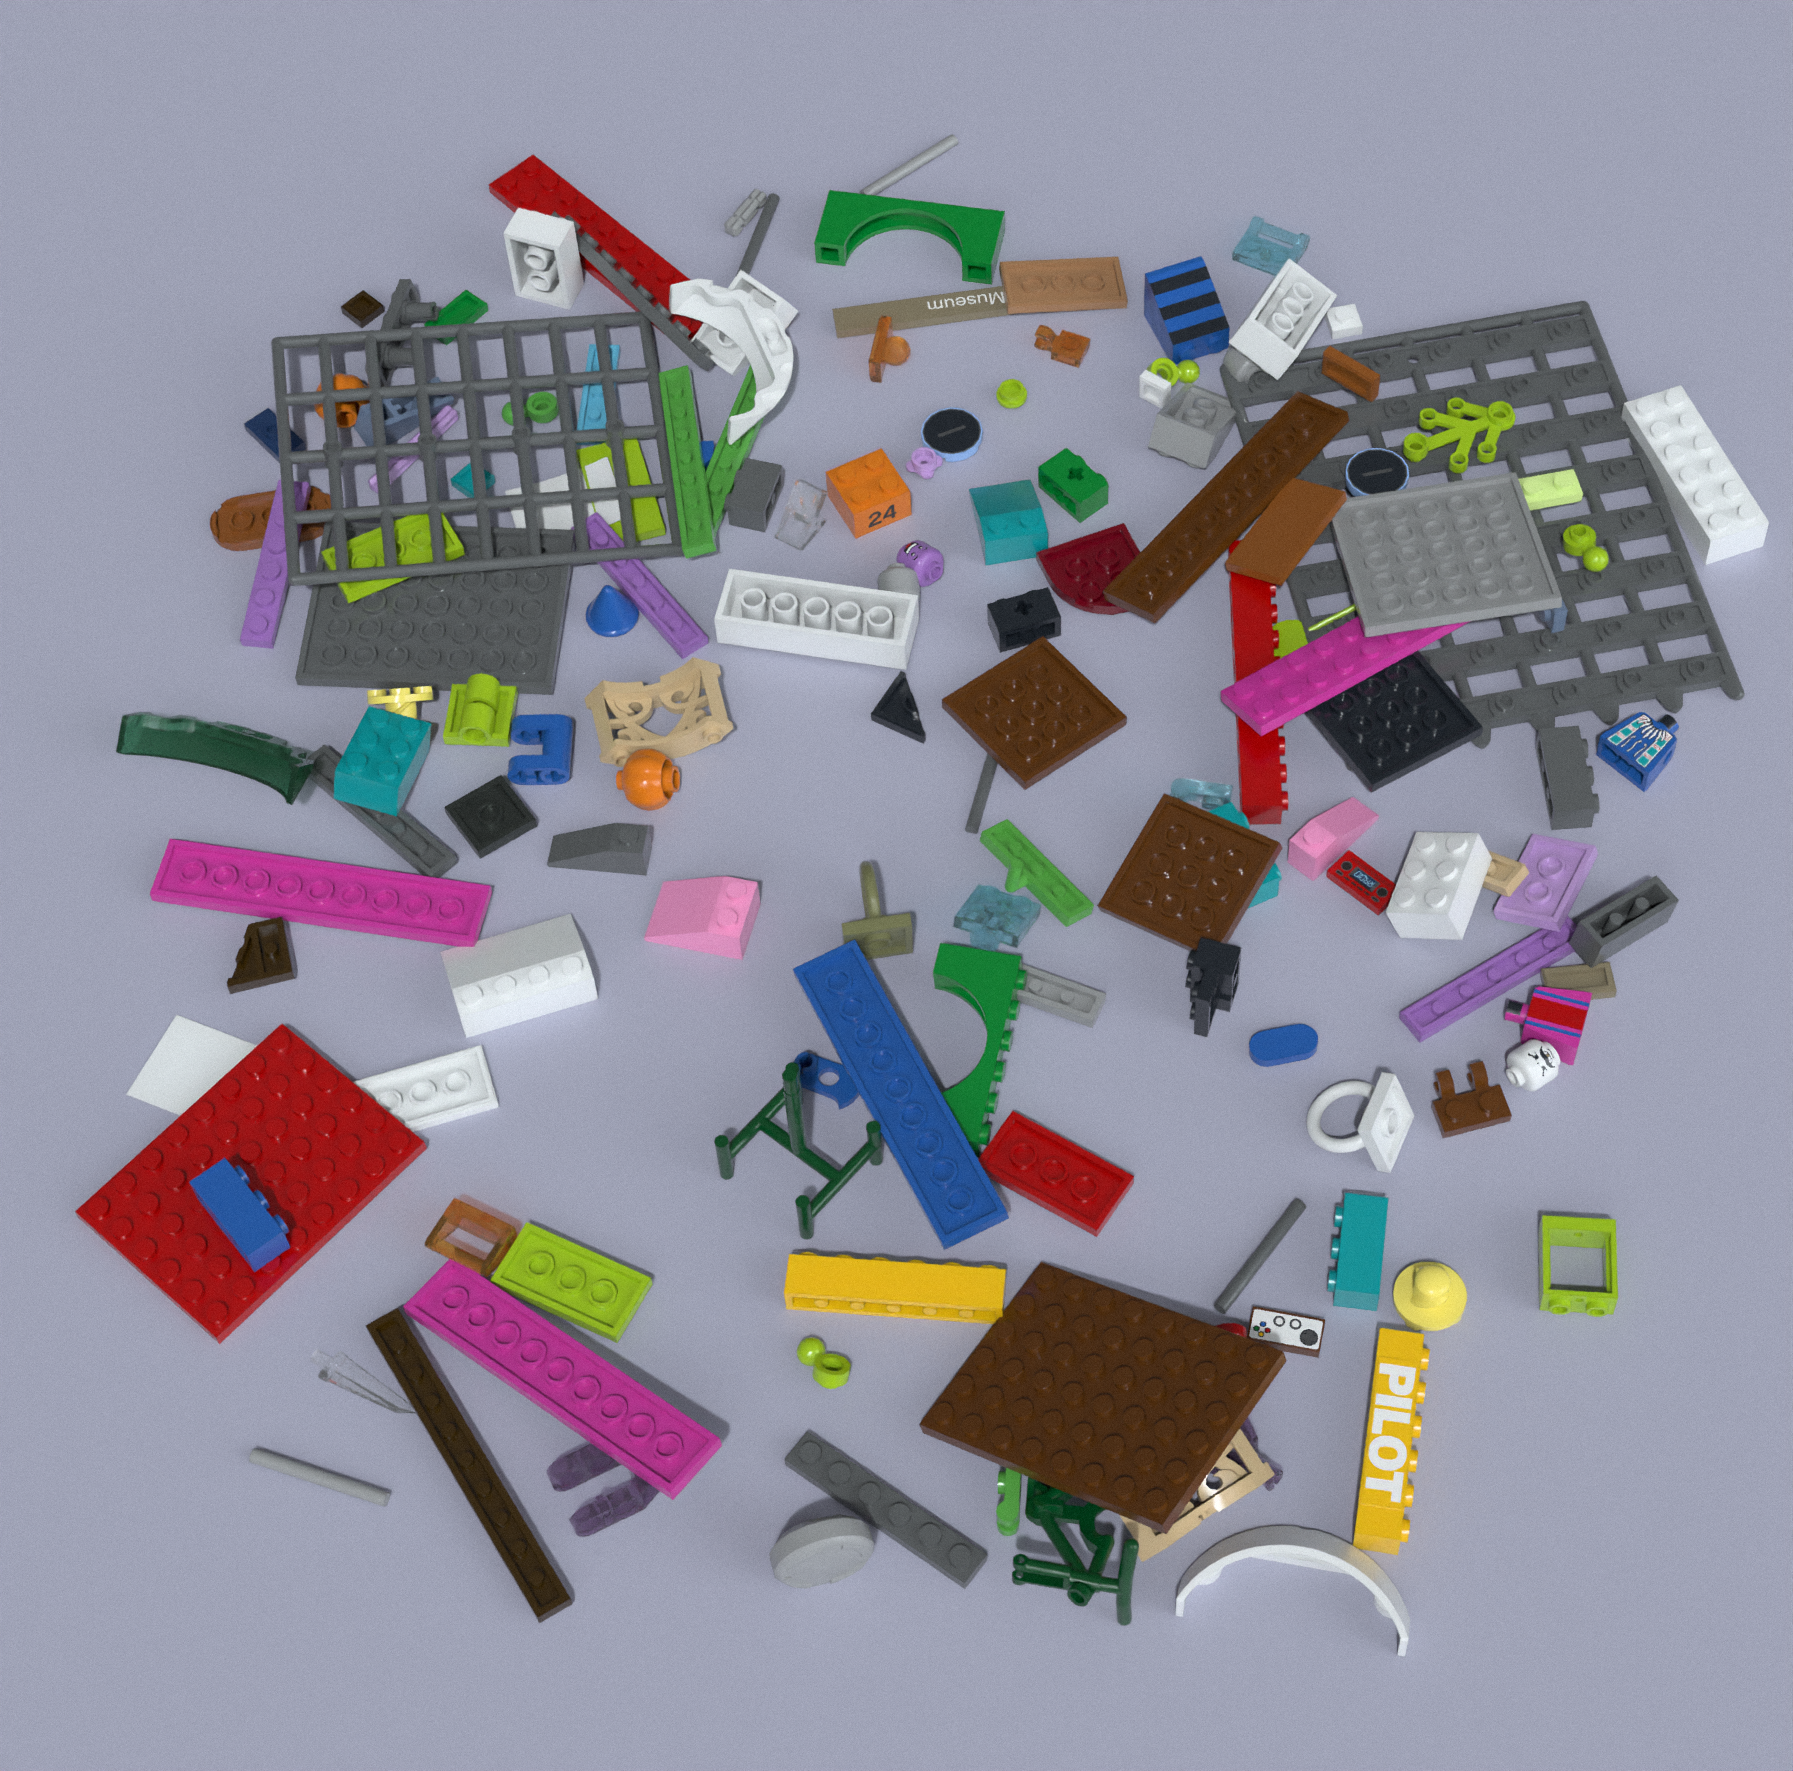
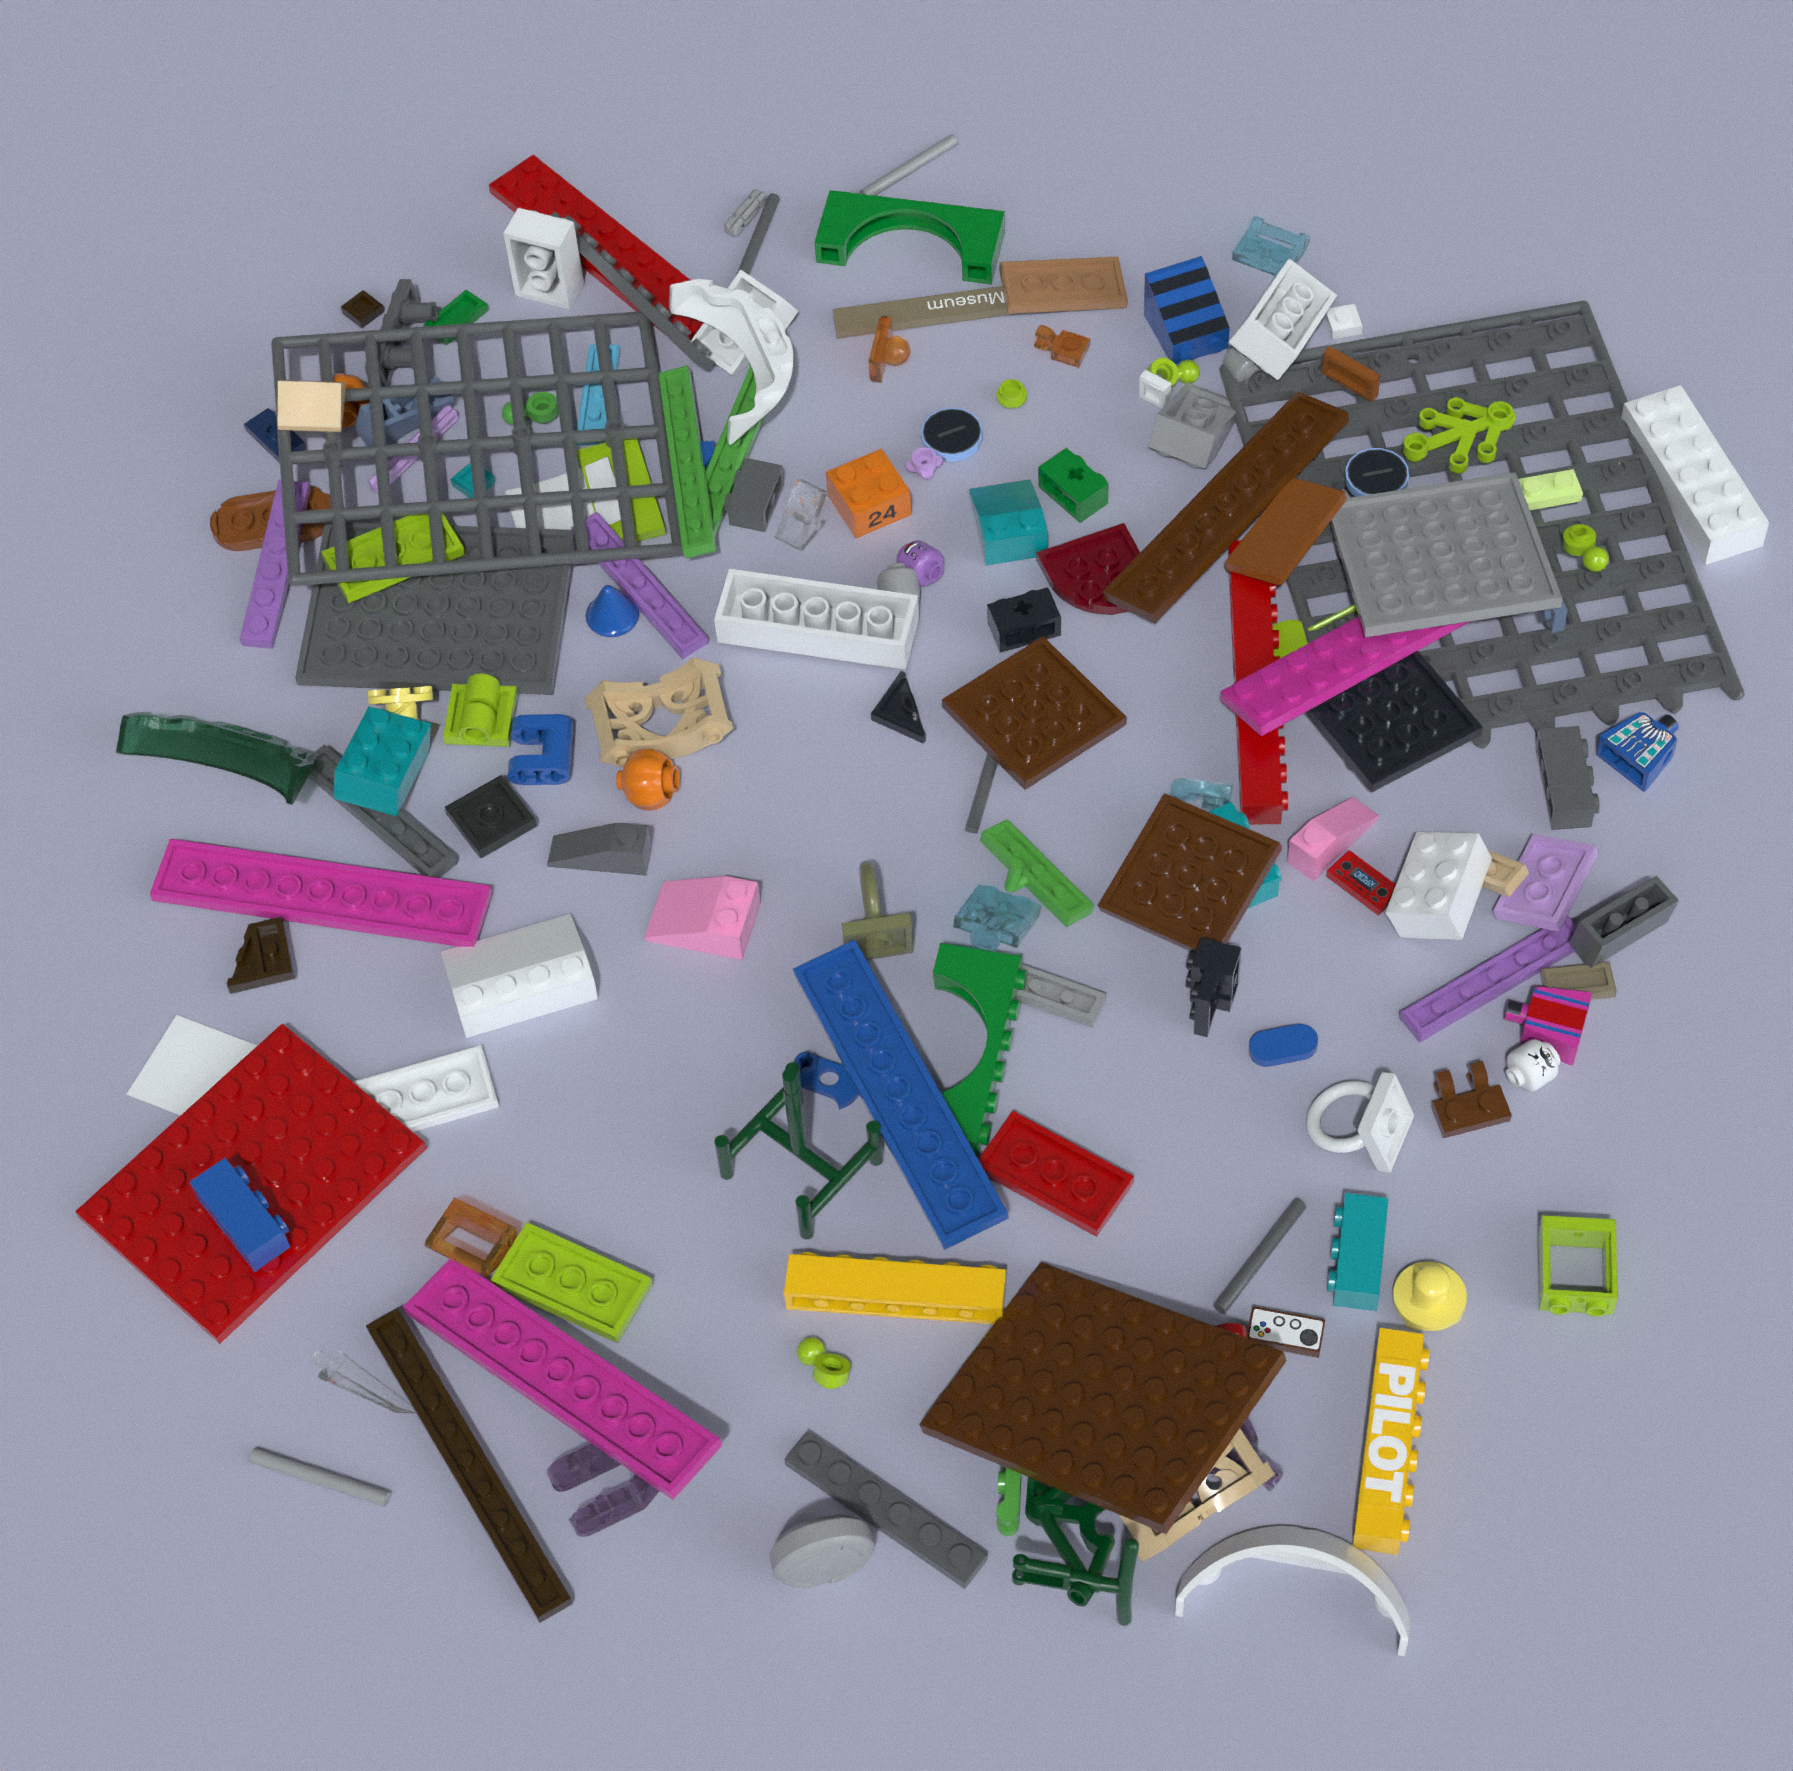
none -> tan slope [278,380,346,432]

